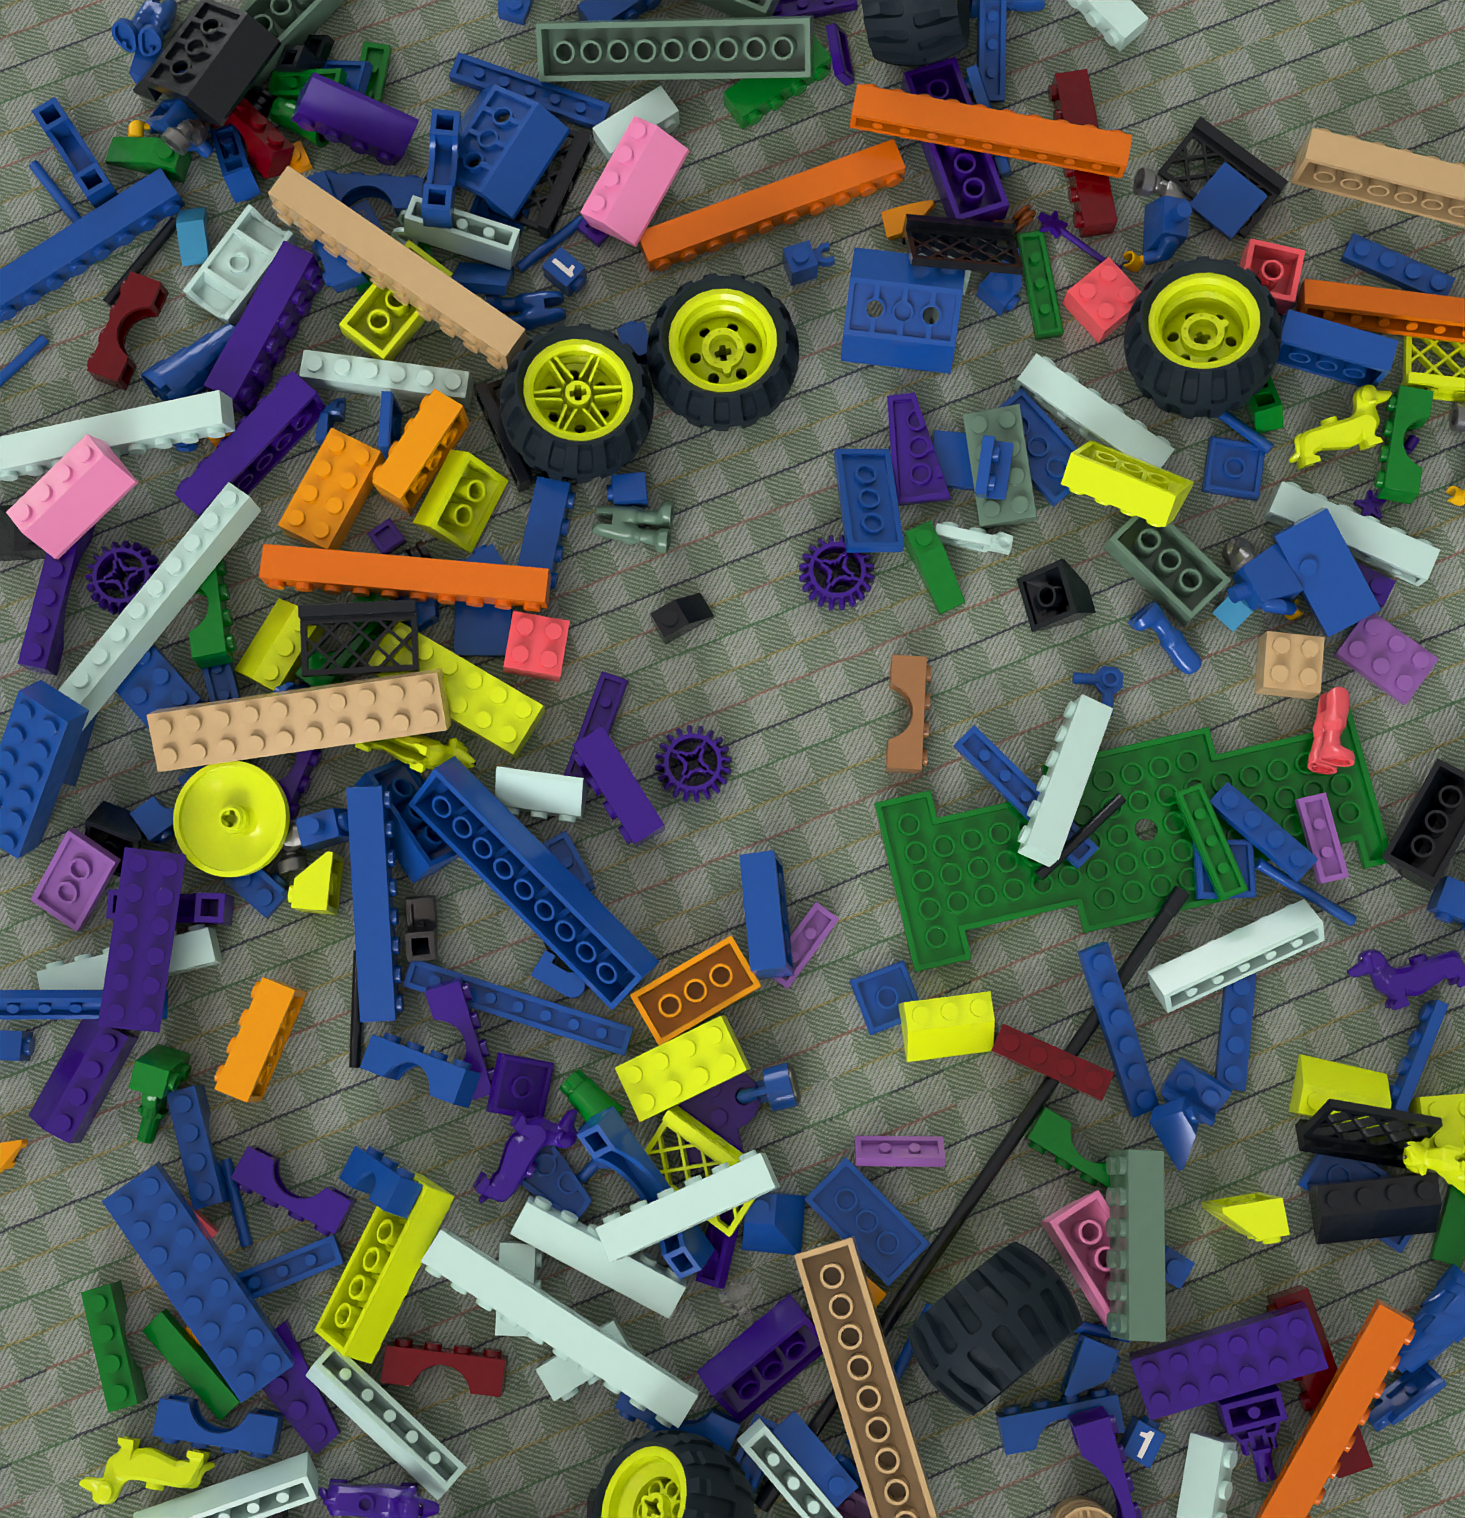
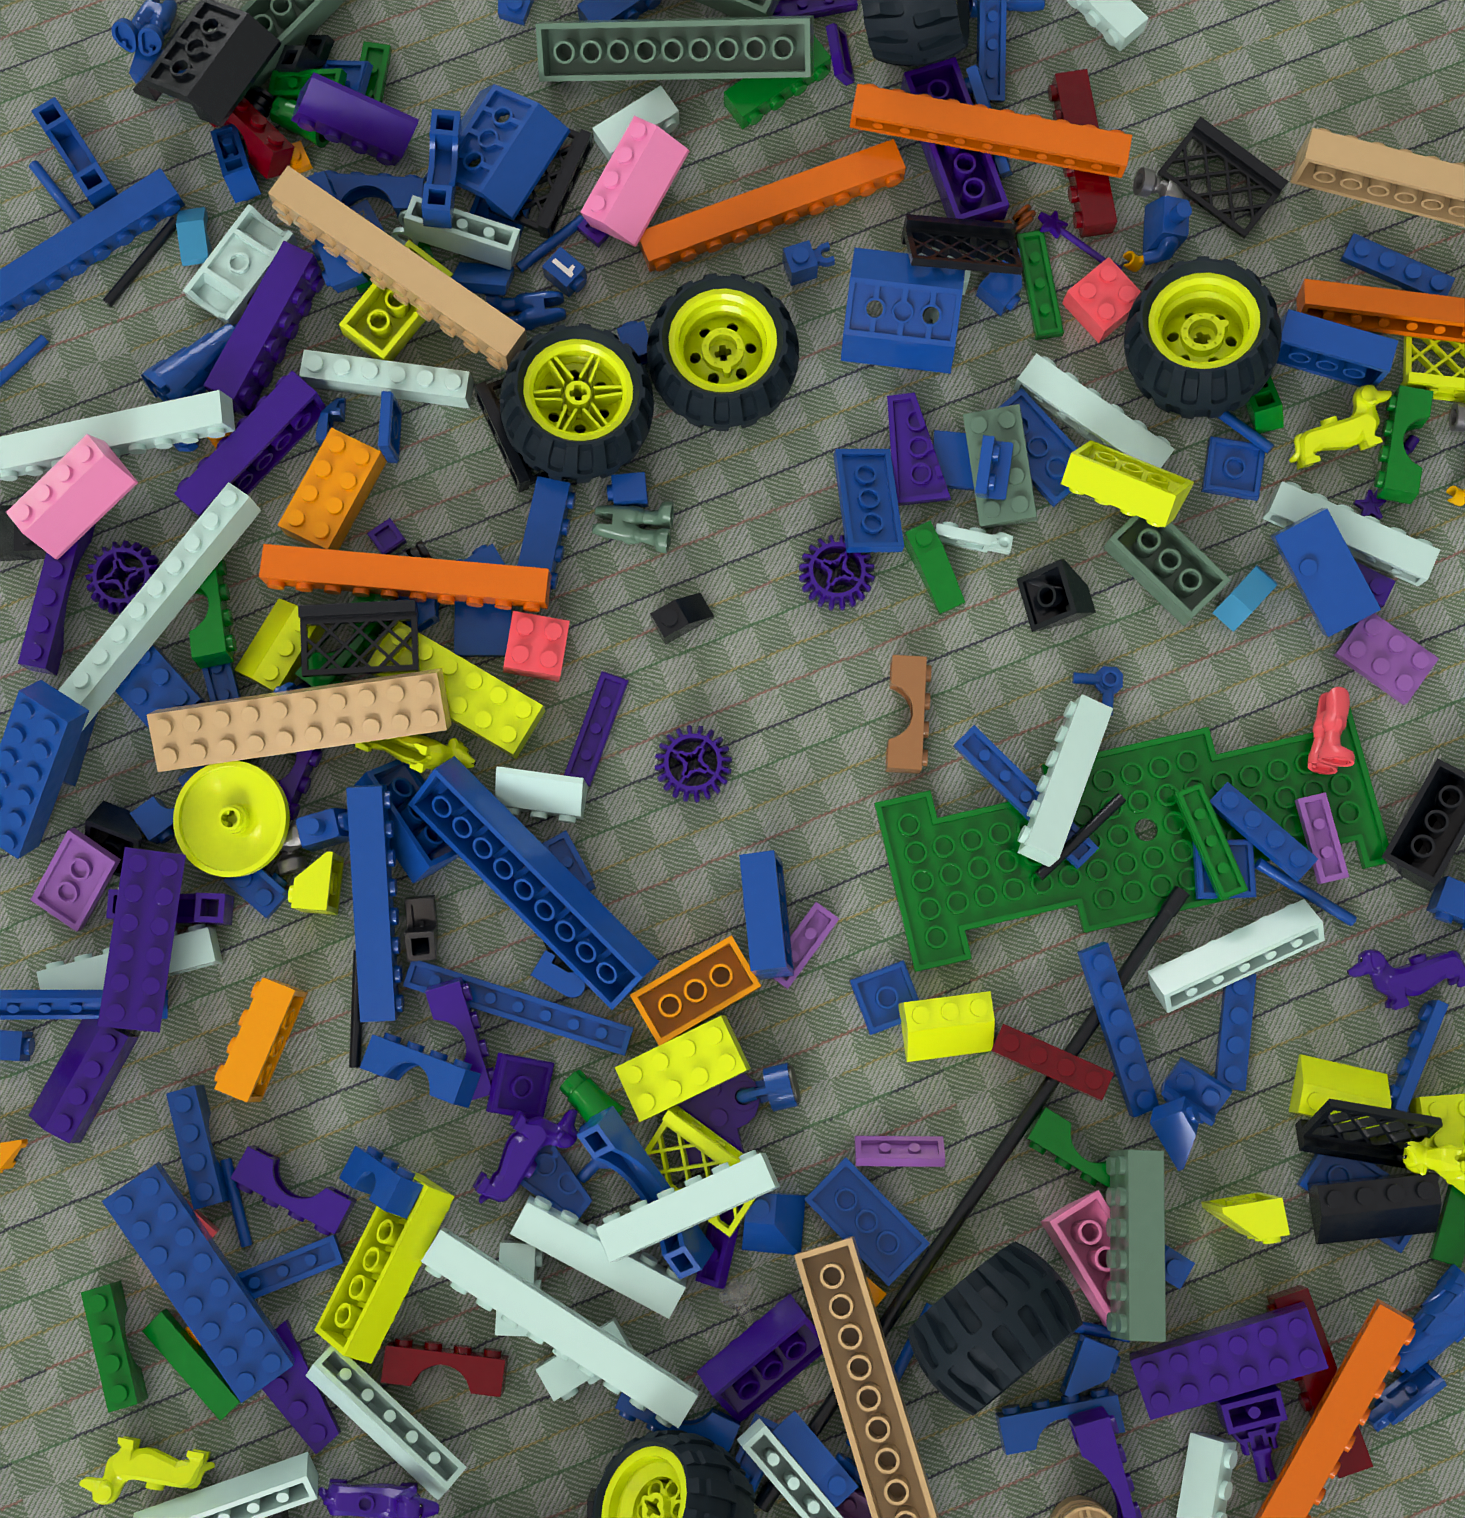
dark red arch [87,271,169,391] -> none
green slope [105,137,192,183] -> none
torso [128,98,214,159] -> none
green brick [129,1044,192,1144] -> none
blue arch [152,1394,284,1458] -> none
light orange brick [372,388,470,515] -> none
neon yellow slope [412,449,509,554] -> none
blue plate [449,52,611,129] -> none
dark purple brick [572,726,665,848] -> none
light orange slope [881,200,936,241] -> none
blue brick [1119,1415,1166,1469] -> none
blue piece [1127,601,1202,674] -> none
blue tile [1190,162,1268,241] -> none
blue torso [1223,537,1304,621] -> none
coral brick [1239,238,1305,314] -> none
tan brick [1254,631,1325,699] -> none

